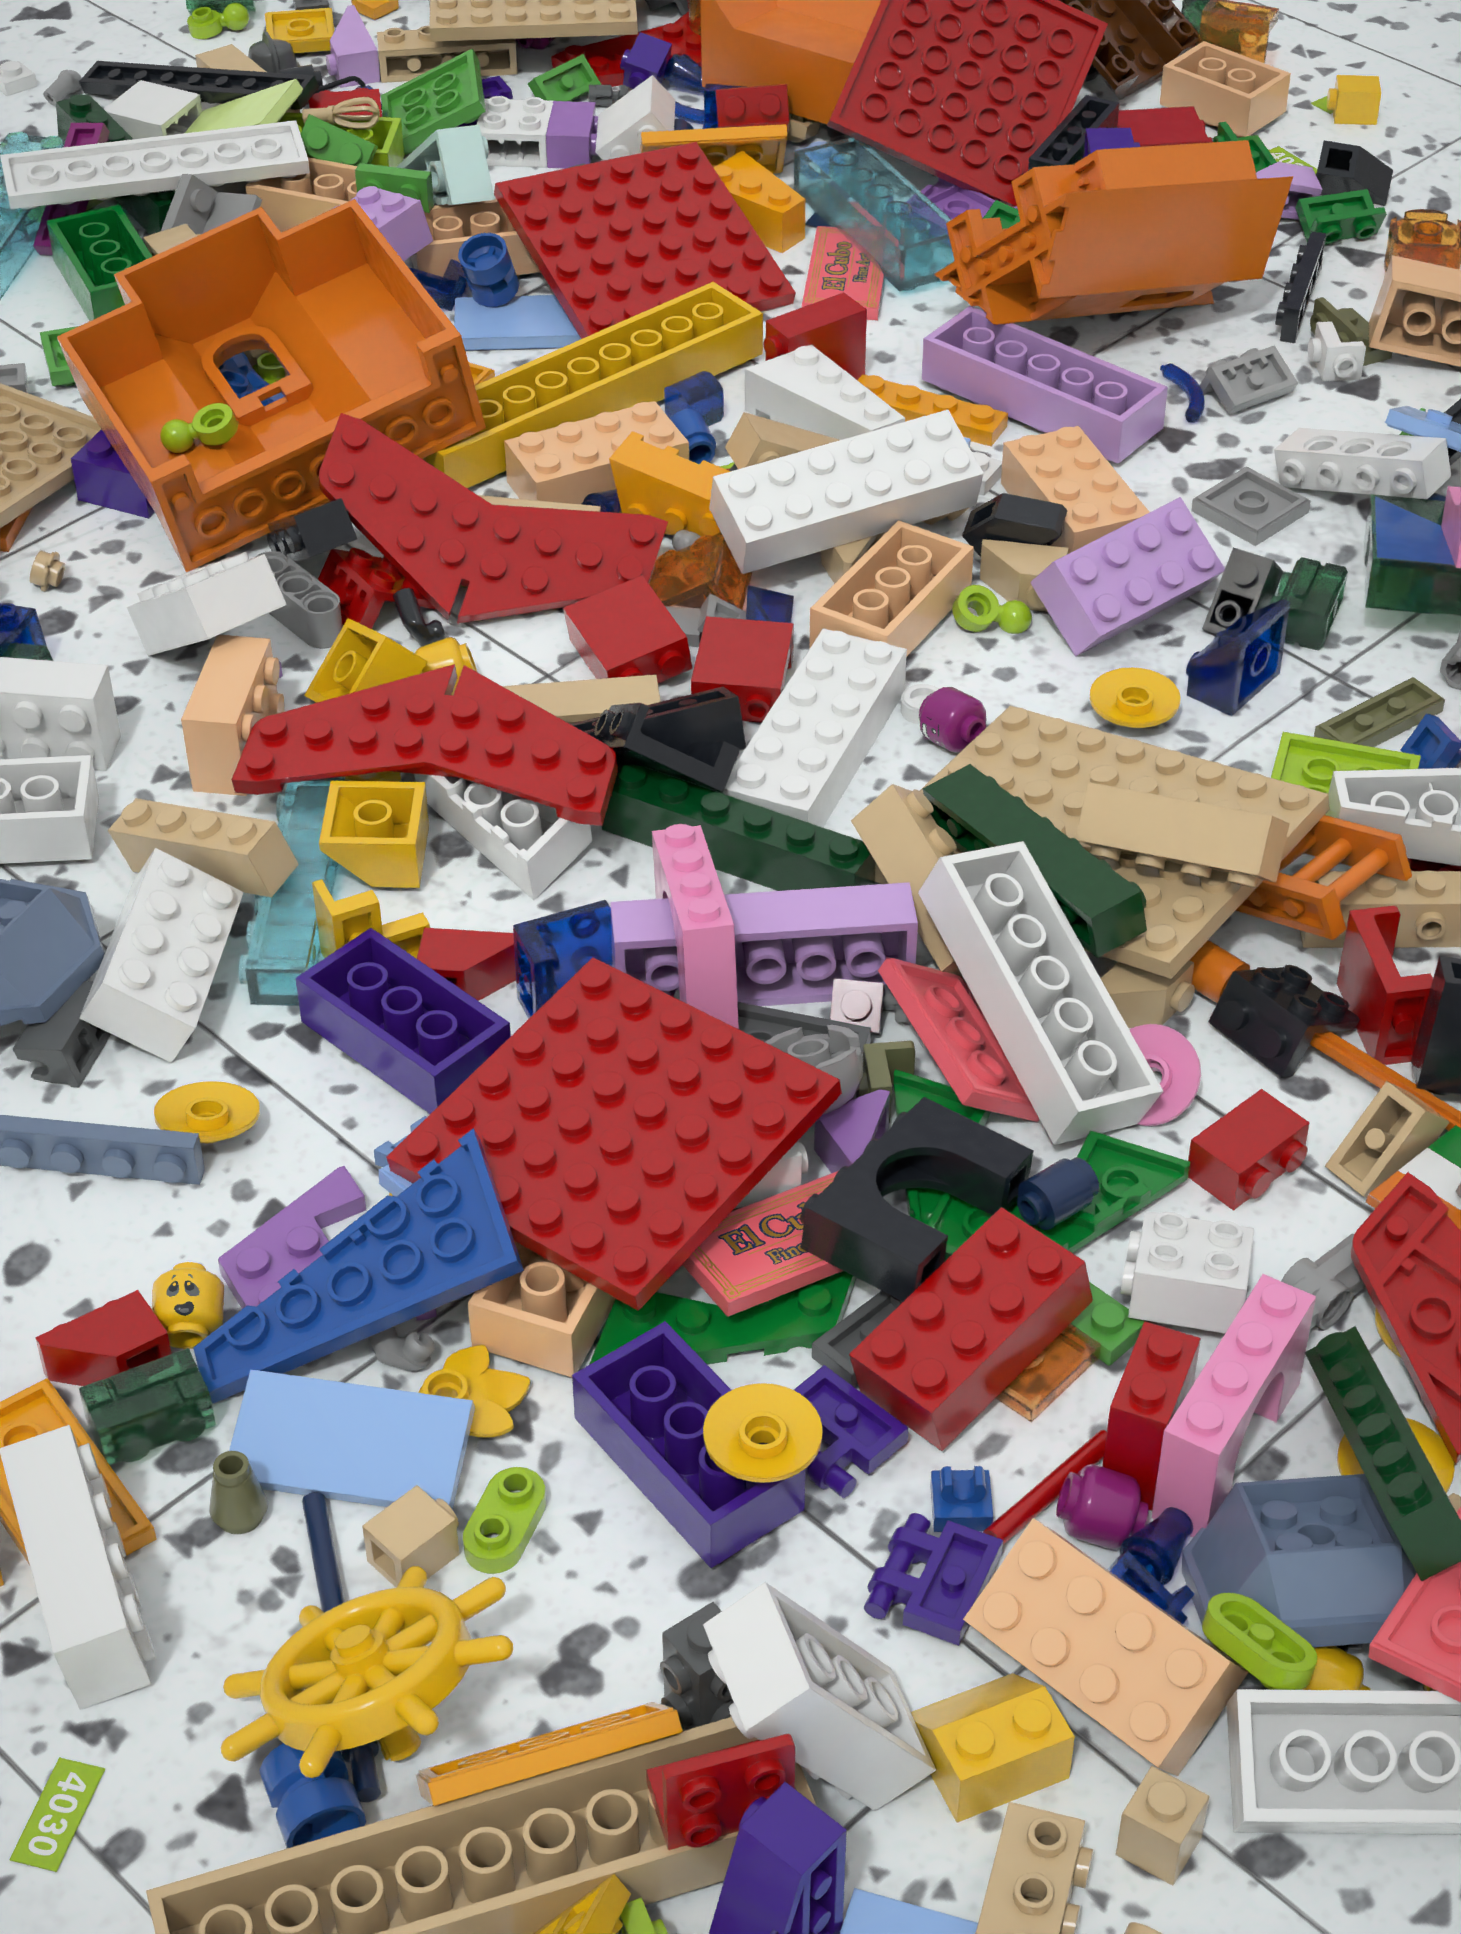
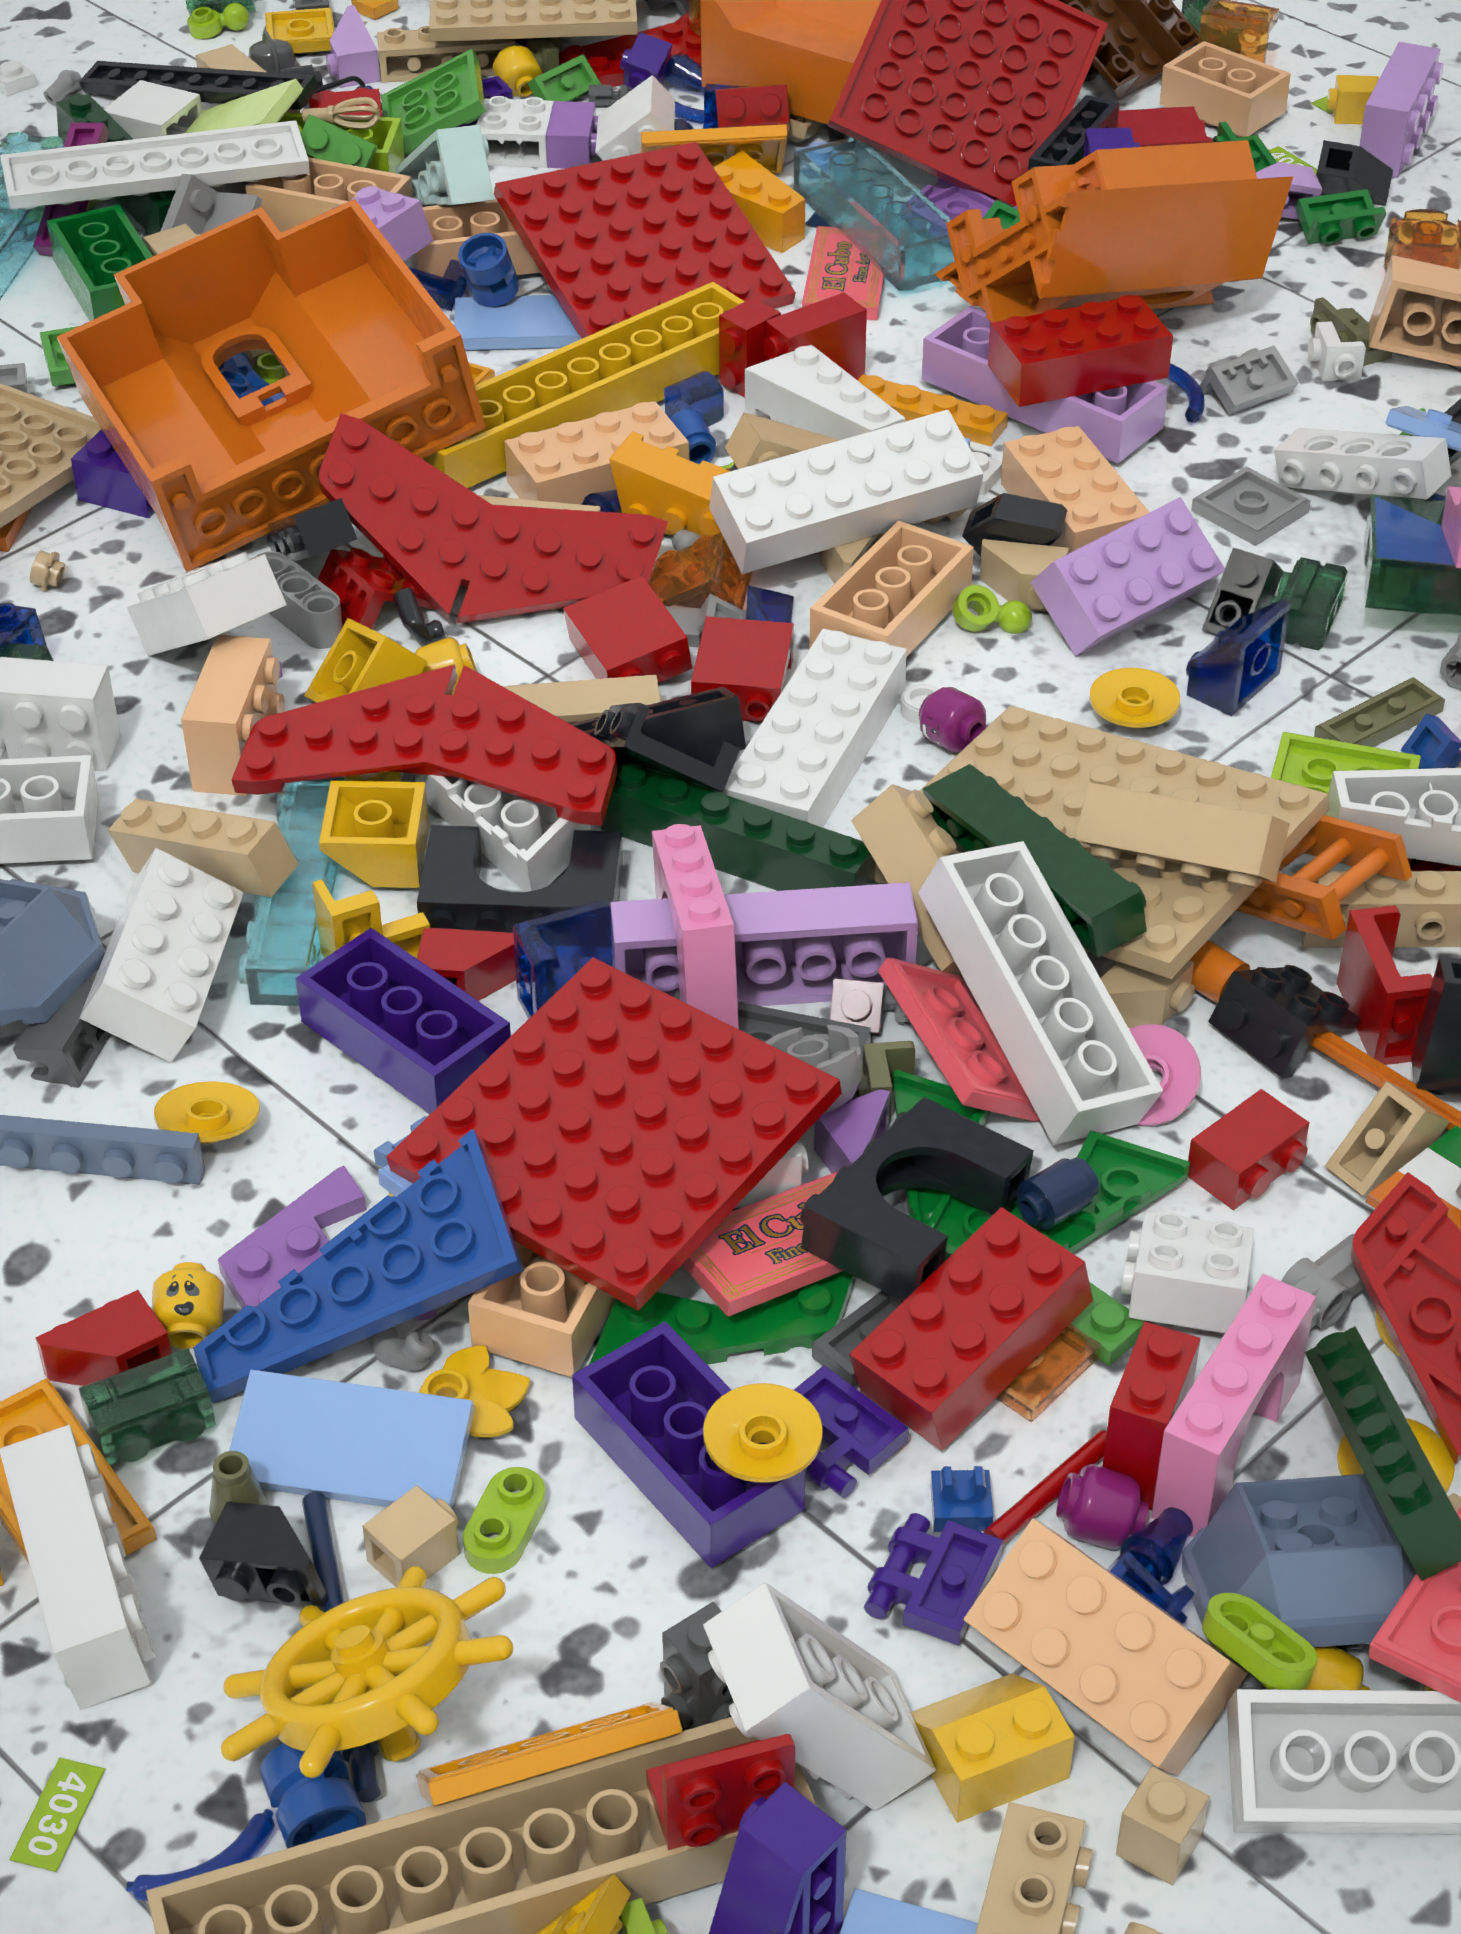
lime plate [160,403,238,453] -> none
bright green plate [355,163,434,213] -> none
black plate [1275,231,1326,343] -> none
none -> clear blue piece [126,1809,275,1901]
none -> black slope [199,1502,329,1607]
none -> black arch [417,825,623,945]
none -> yellow head [492,46,542,97]
none -> olive bracket [527,37,562,74]
none -> red brick [719,297,781,398]
none -> red brick [988,295,1173,407]
none -> lavender brick [1359,41,1444,178]

